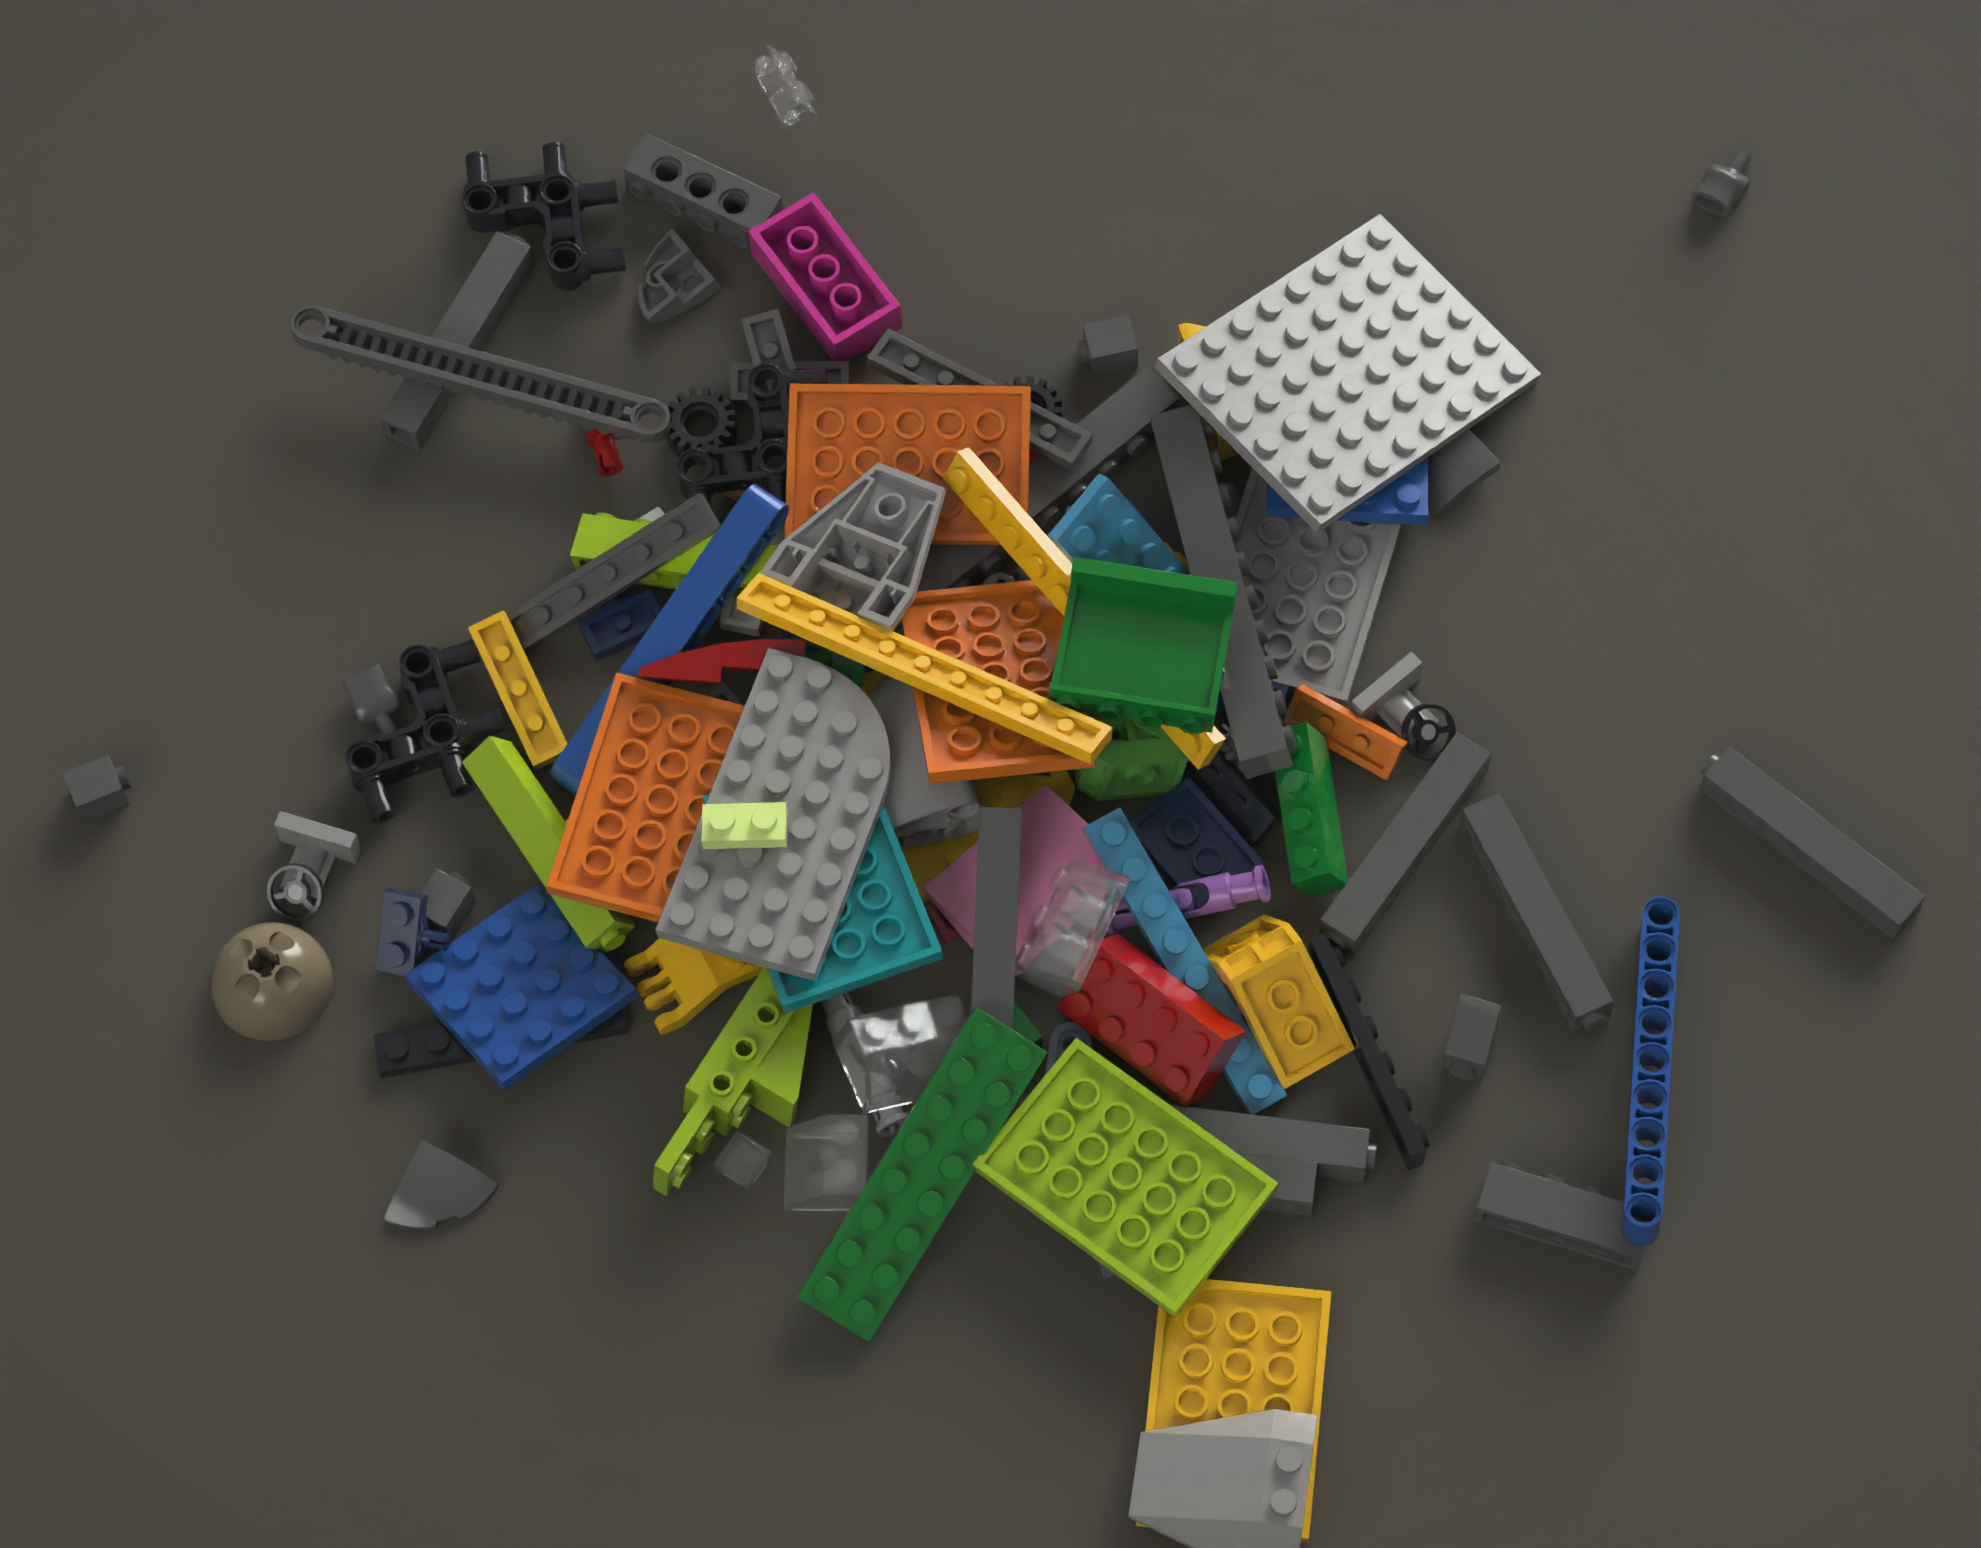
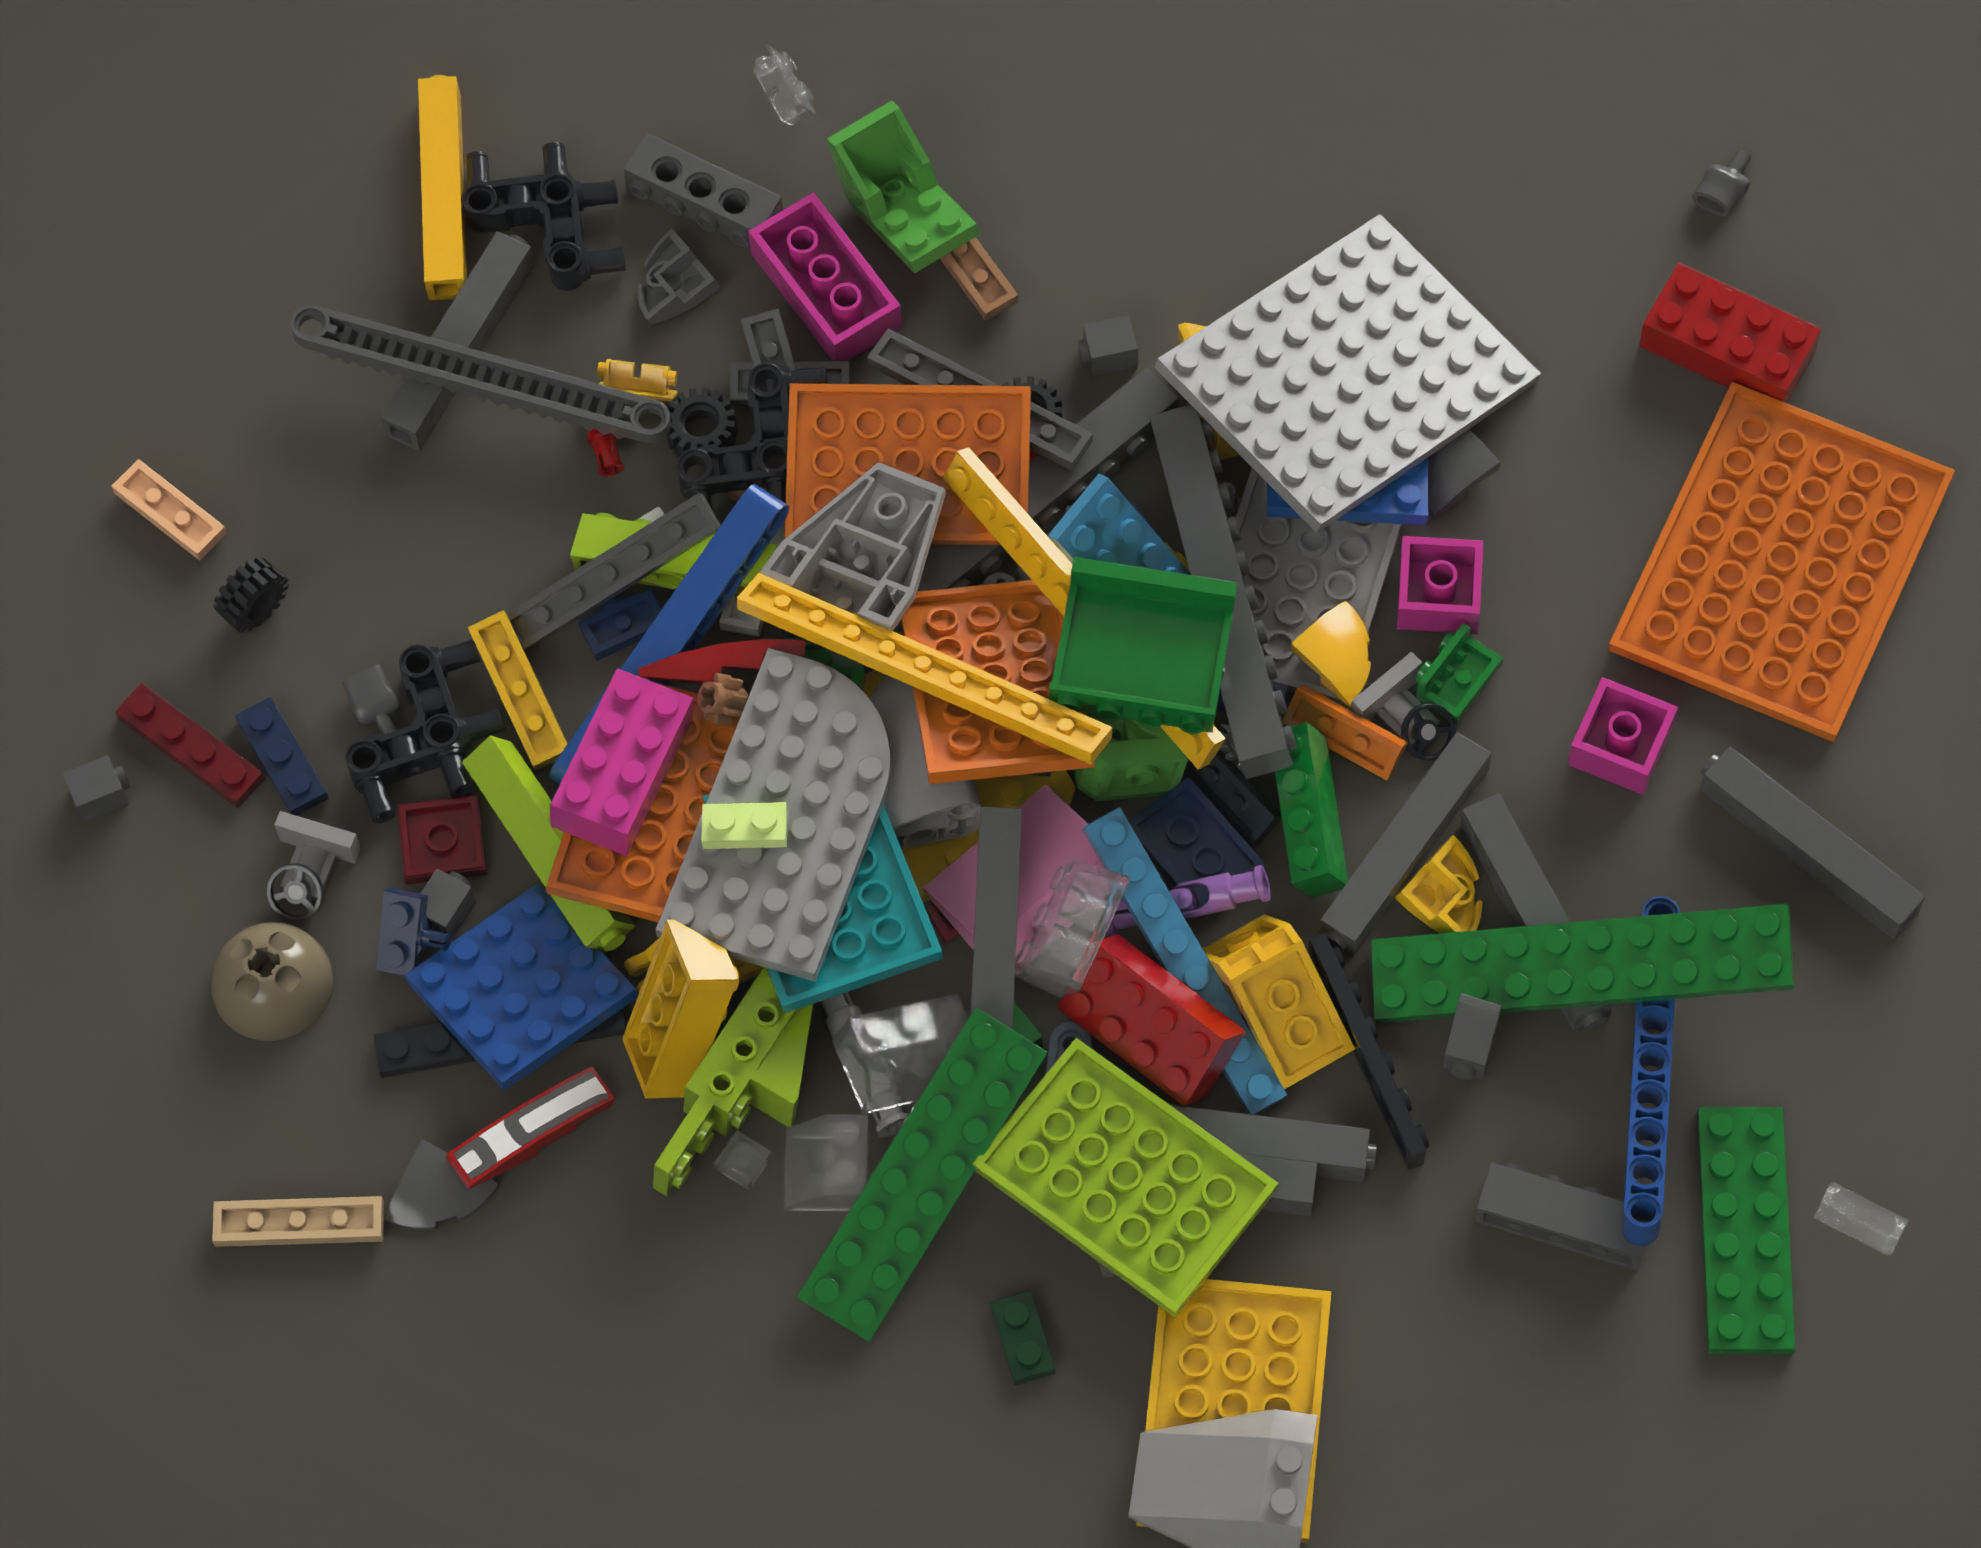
none -> light nougat plate [111,459,227,561]
none -> dark red plate [115,683,265,808]
none -> tan plate [212,1196,384,1247]
none -> black tyre [214,556,289,633]
none -> dark blue plate [235,697,329,816]
none -> dark red tile [397,795,487,885]
none -> yellow brick [418,75,467,301]
none -> slope [446,1066,615,1190]
none -> dark pink brick [550,668,693,856]
none -> yellow hinge [597,359,678,405]
none -> yellow slope [622,920,739,1099]
none -> medium nougat gear [697,673,748,726]
none -> bright green bracket [827,100,980,273]
none -> medium nougat plate [940,237,1019,321]
none -> dark green plate [990,1291,1055,1386]
none -> yellow brick [1291,601,1371,708]
none -> green plate [1371,904,1795,1024]
none -> yellow brick [1394,834,1483,934]
none -> dark pink brick [1396,536,1484,634]
none -> green bracket [1415,623,1503,724]
none -> dark pink brick [1568,677,1678,795]
none -> orange plate [1608,382,1955,743]
none -> red brick [1639,262,1821,403]
none -> green plate [1697,1107,1795,1354]
none -> clear hinge [1813,1181,1909,1257]

